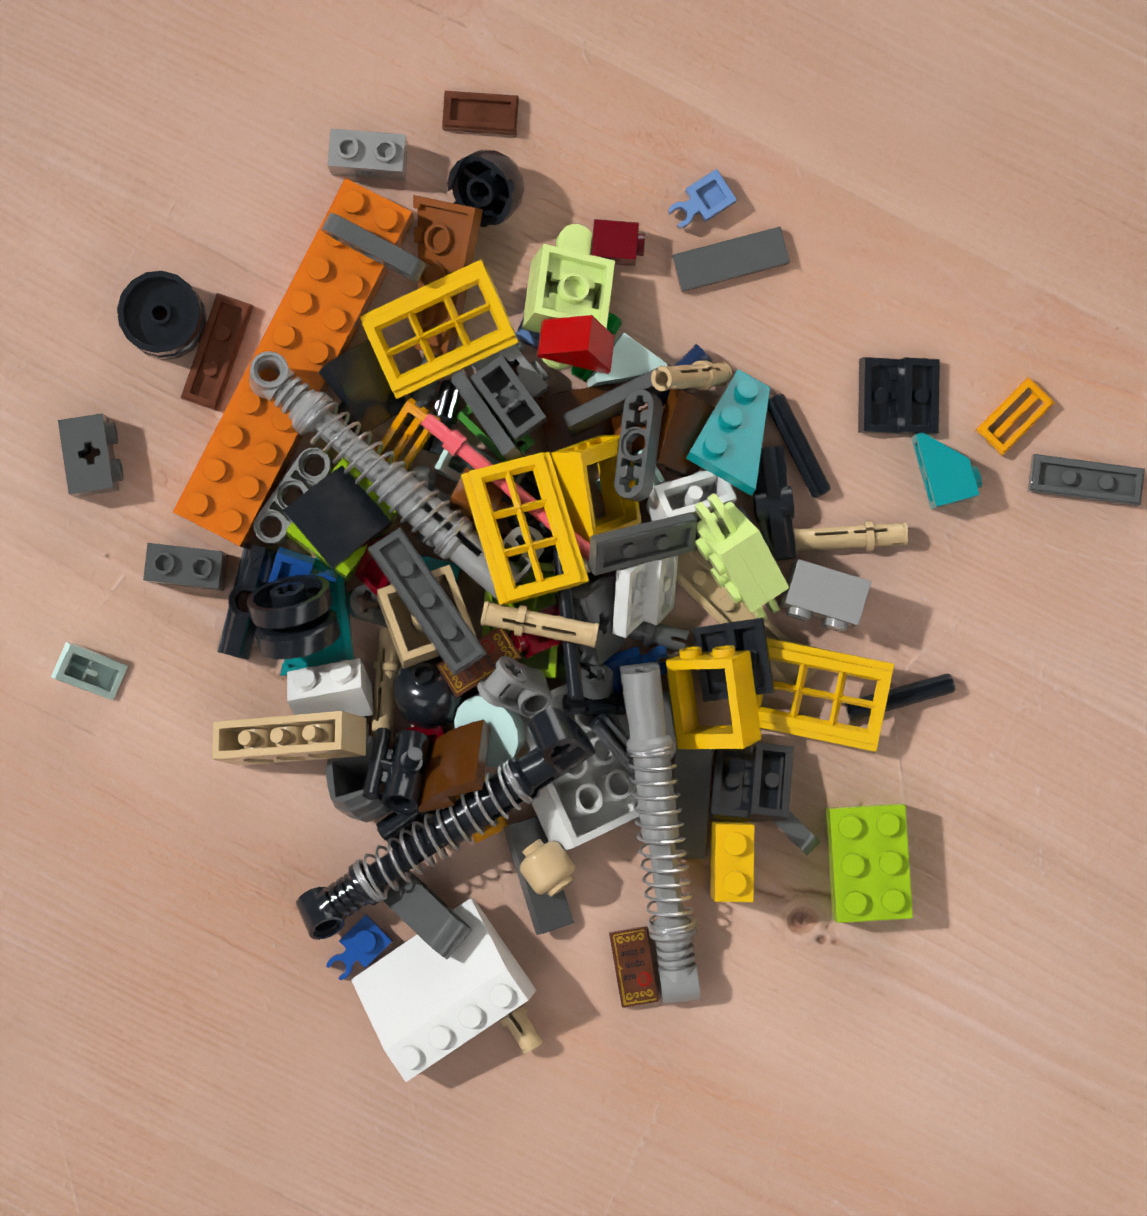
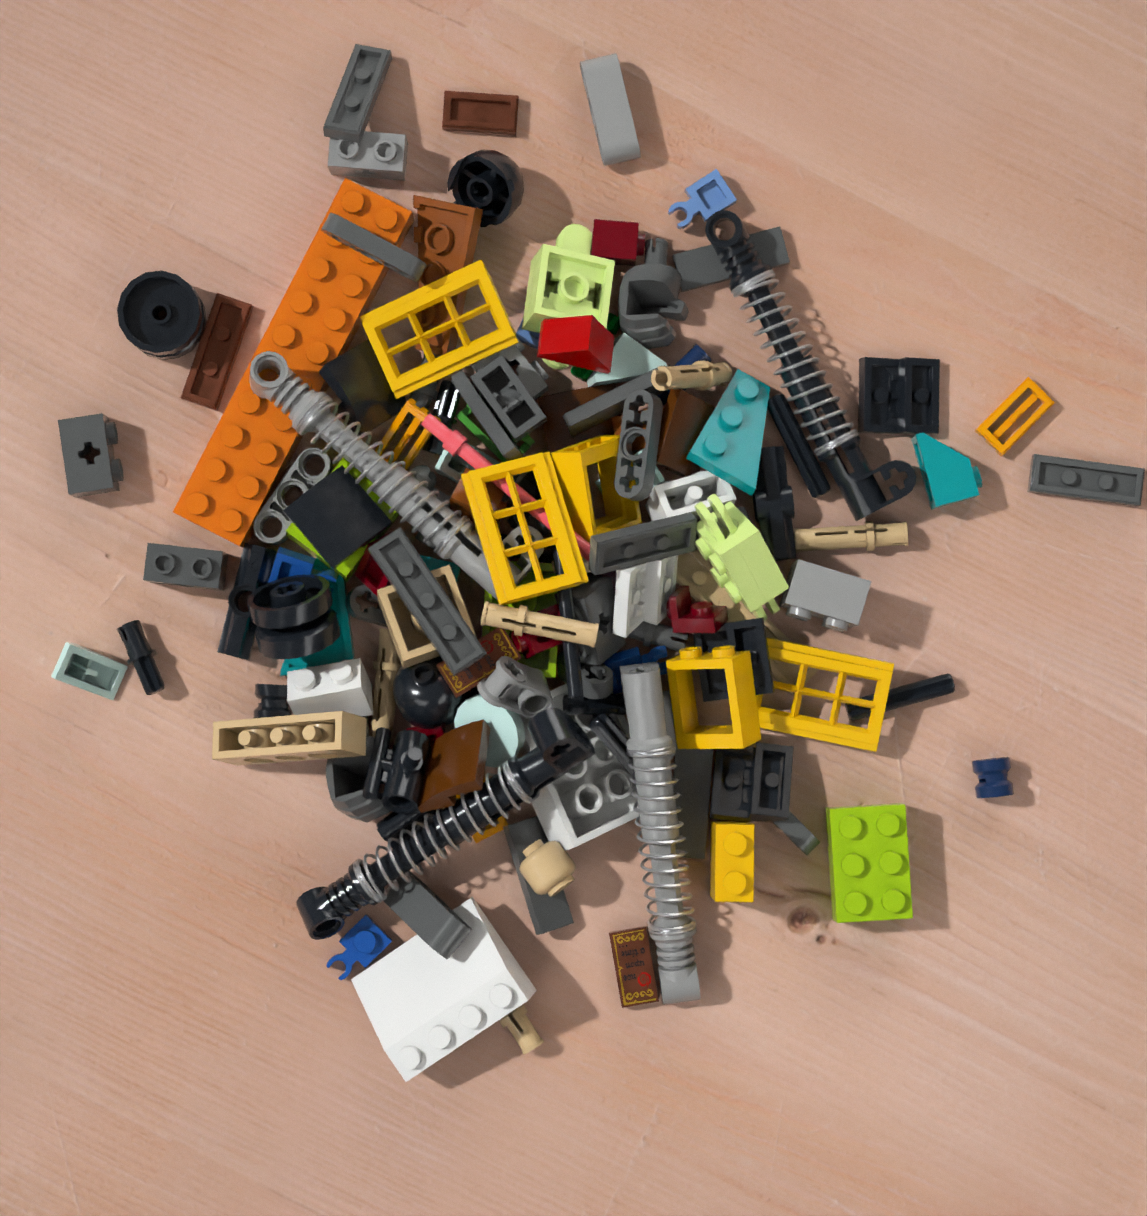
none -> black axle [117,620,165,695]
none -> black wheel [254,684,292,718]
none -> dark grey tile [323,44,392,143]
none -> light grey beam [580,53,641,166]
none -> dark grey piece [618,238,689,349]
none -> dark red bracket [666,586,728,633]
none -> black piece [705,210,917,521]
none -> dark blue wheel [972,757,1014,798]

